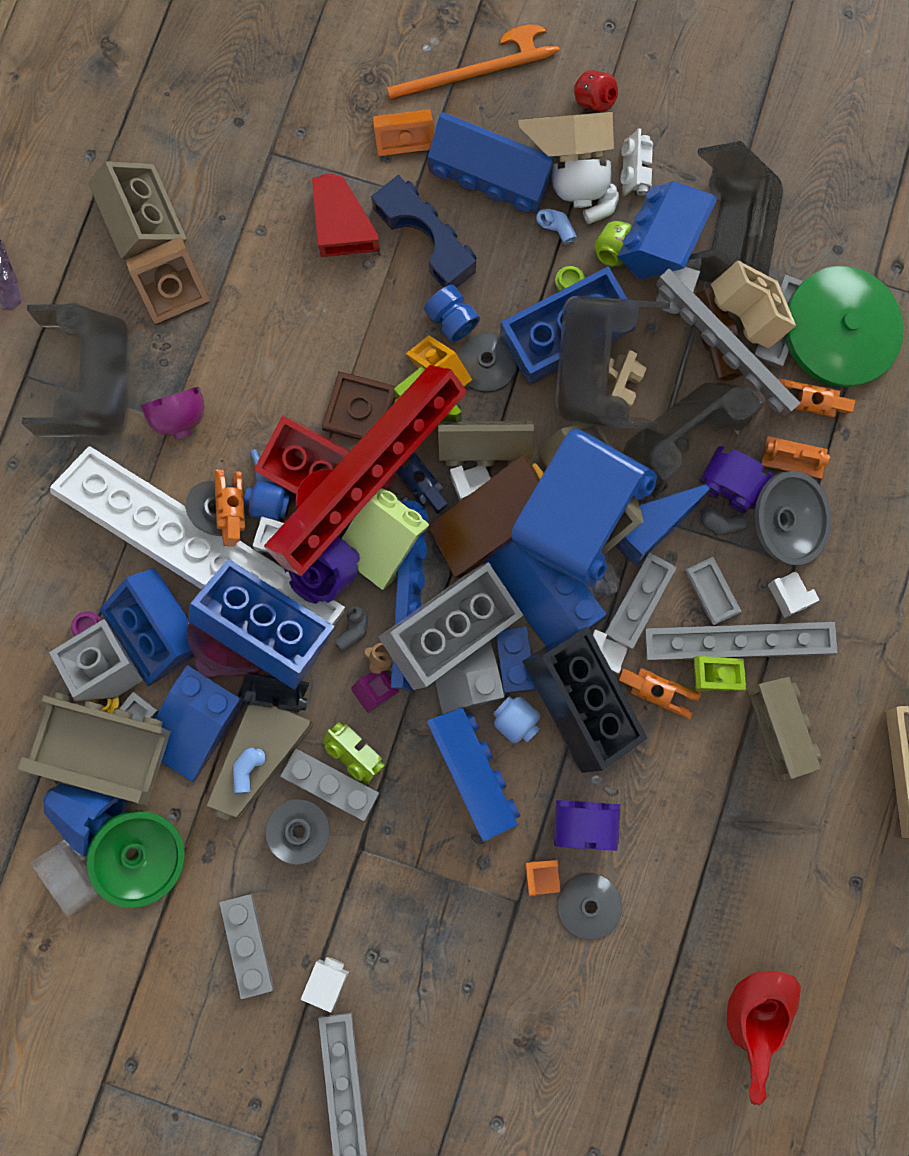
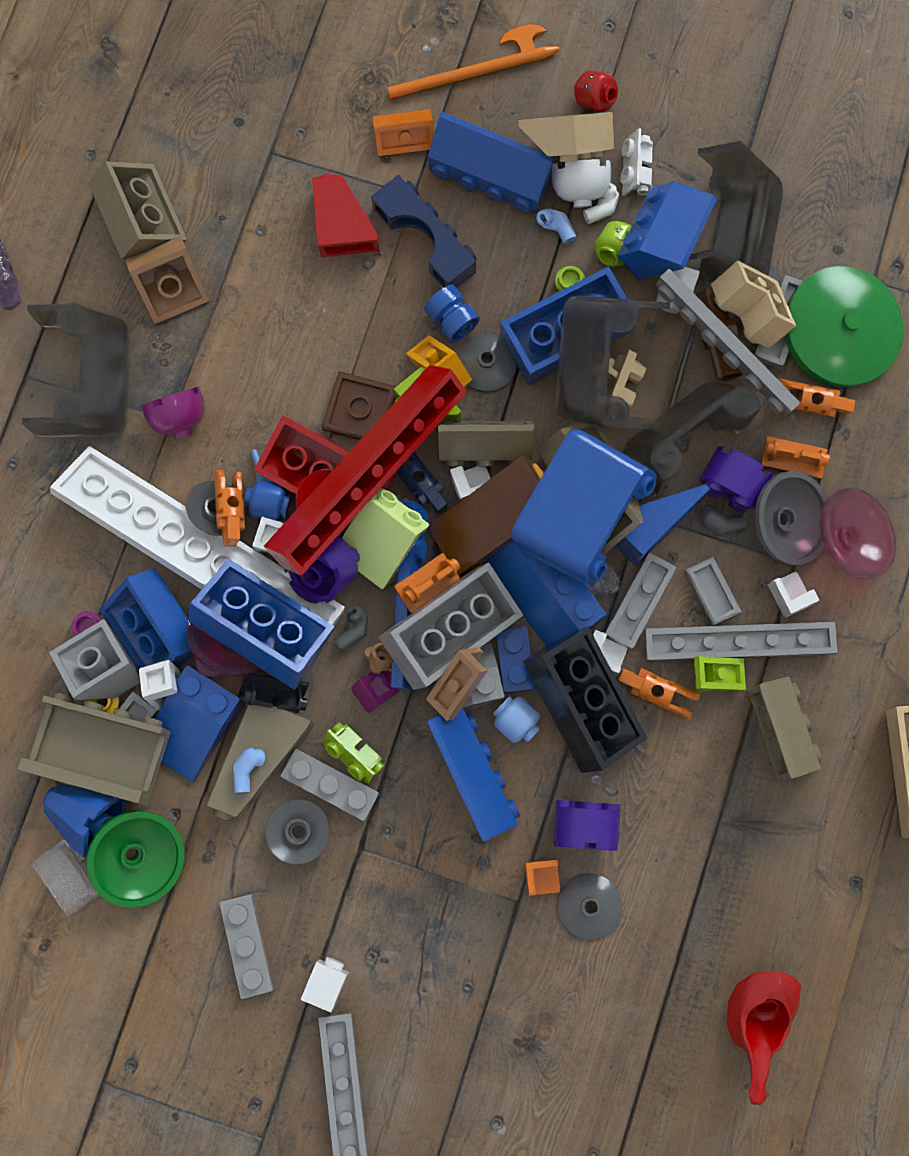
none -> white panel [139,660,182,710]
none -> orange hinge [394,553,460,613]
none -> medium nougat panel [426,647,487,721]
none -> clear pink dish [820,488,896,579]

